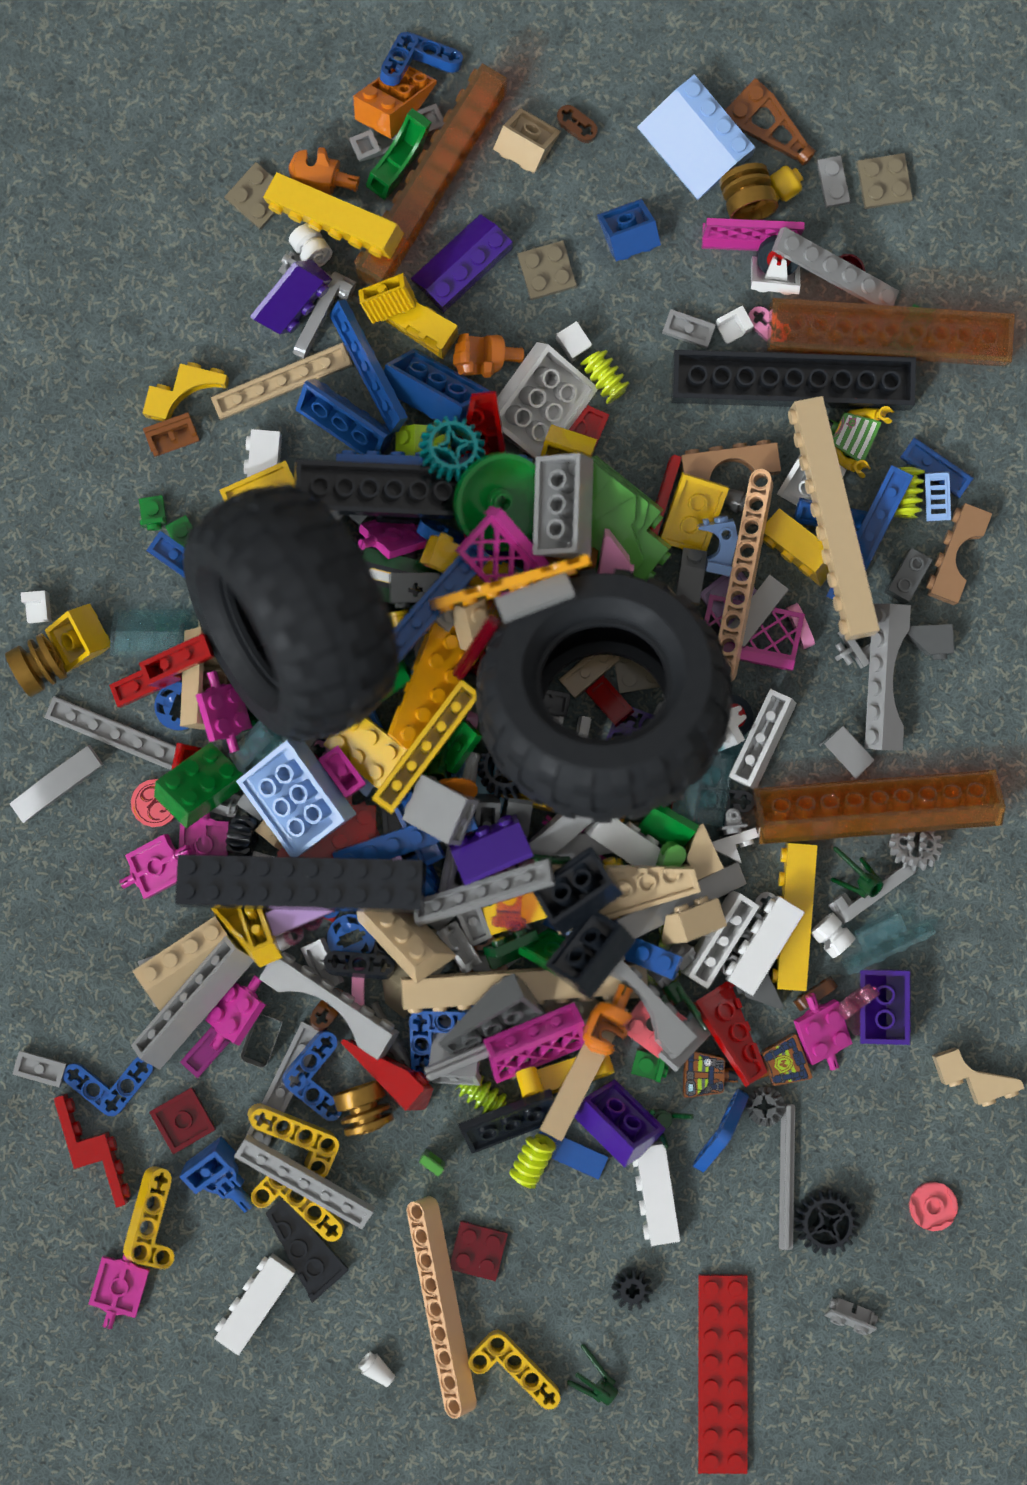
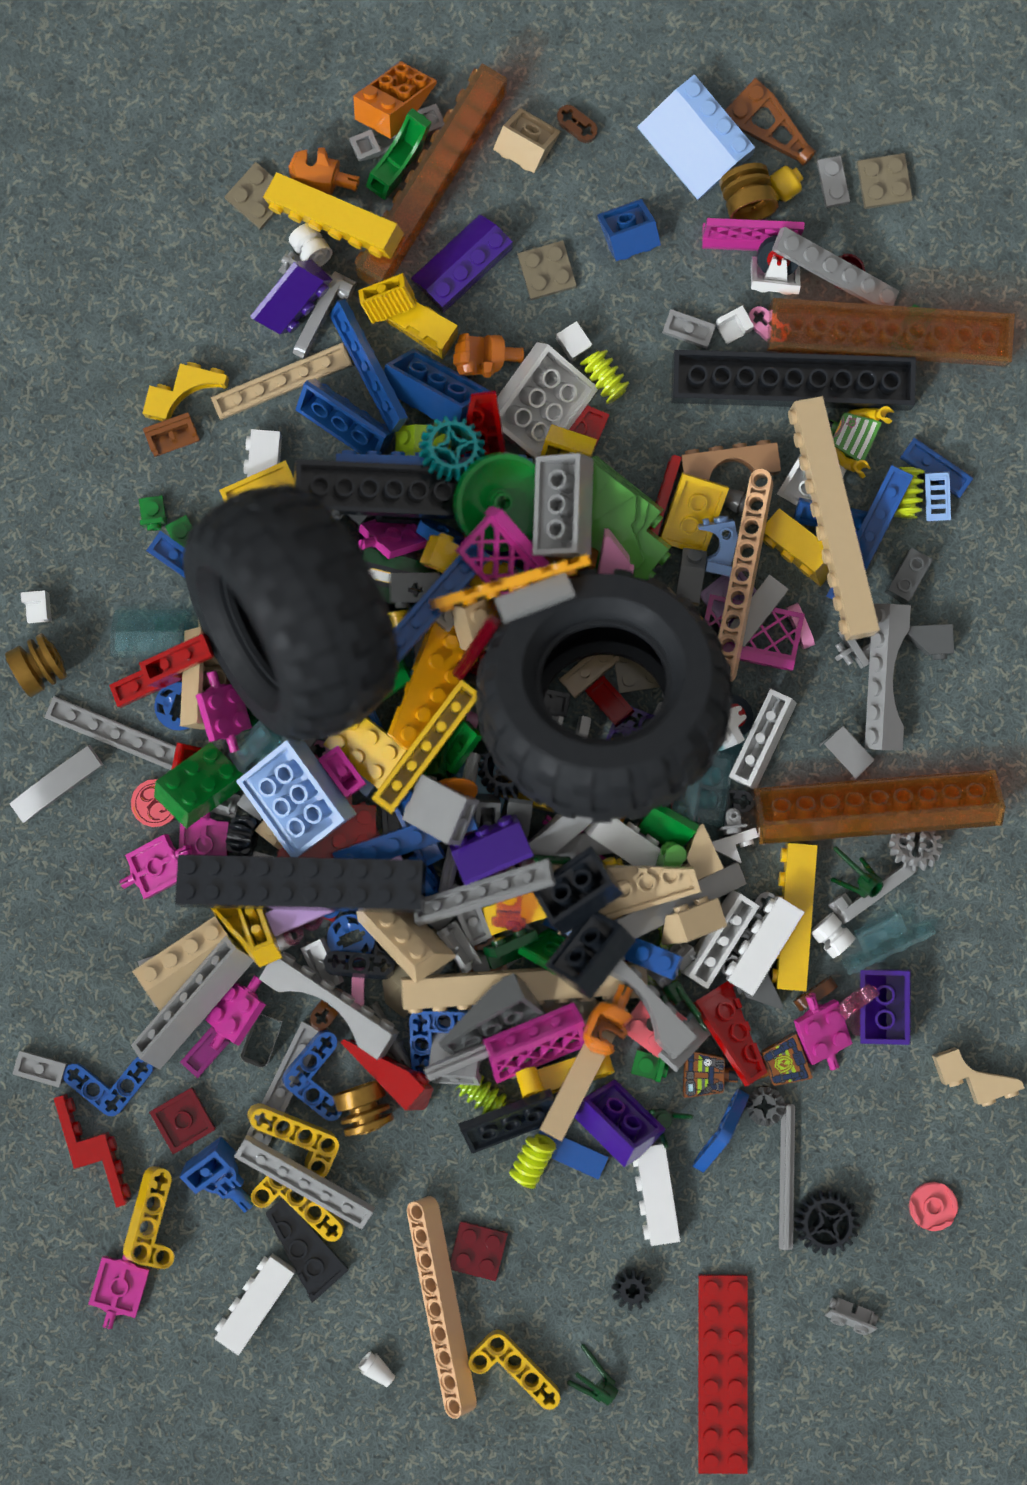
yellow slope [45,603,112,672] -> none
blue beam [380,32,463,86] -> none
bright green tile [419,1149,445,1177] -> none
medium nougat arch [926,503,992,605] -> none

